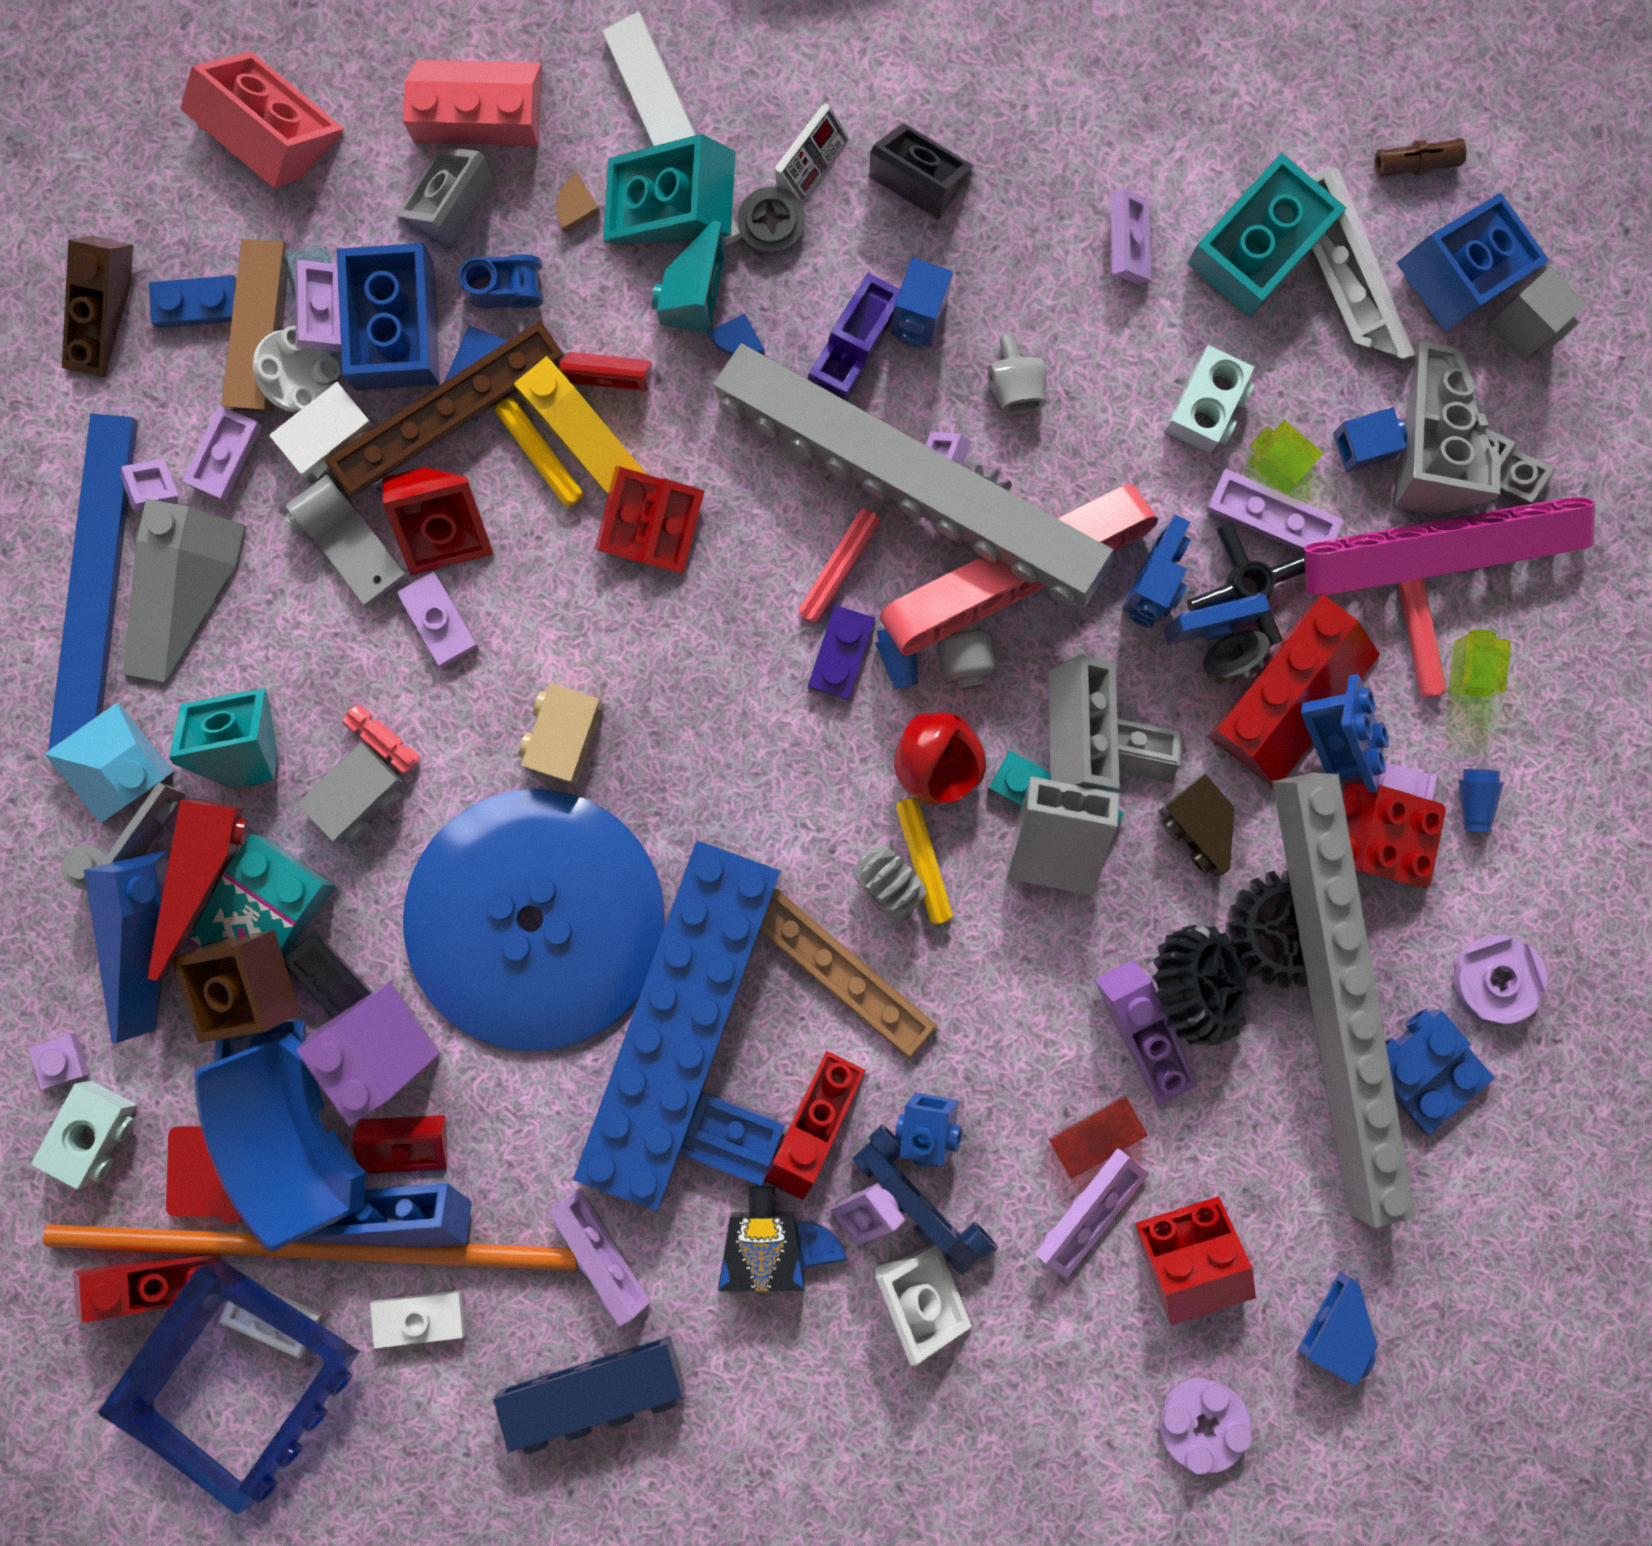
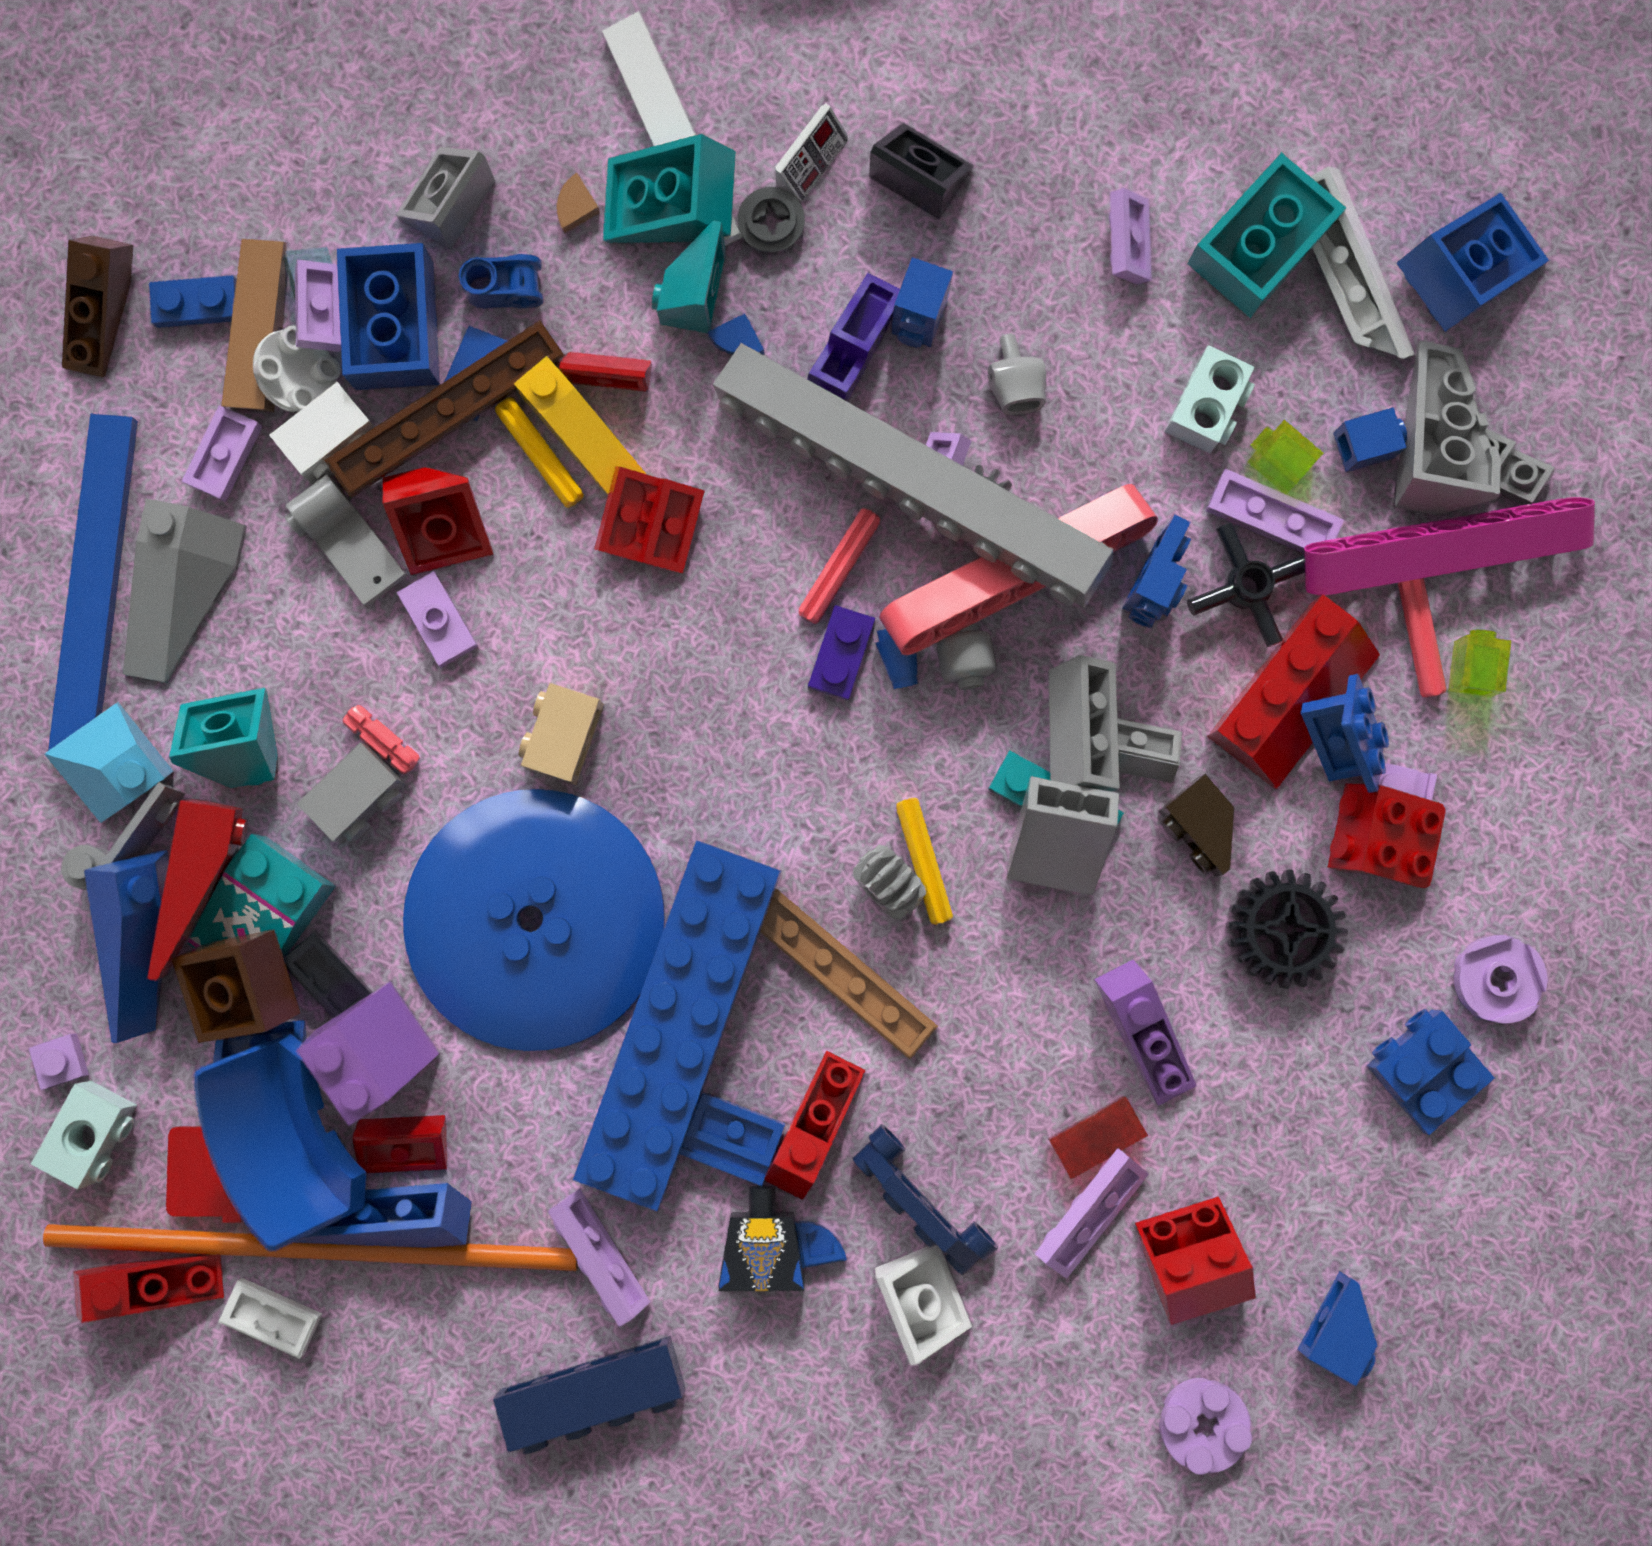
clear blue windscreen [97,1261,360,1515] -> none
lavender plate [120,459,179,512] -> none
coral slope [180,51,344,188] -> none
white plate [370,1290,466,1349] -> none
coral slope [403,60,542,146] -> none
lavender plate [830,1183,905,1246] -> none
red piece [894,712,987,805] -> none
blue brick [895,1093,962,1167] -> none
black gear [1152,925,1251,1046] -> none
blue plate [1164,594,1270,646] -> none
dark grey gear [1203,630,1272,685] -> none
light grey brick [1272,773,1416,1228] -> none
reddish brown pin [1374,138,1467,178] -> none
blue cone [1458,769,1504,832] -> none
light grey brick [1489,266,1587,360] -> none

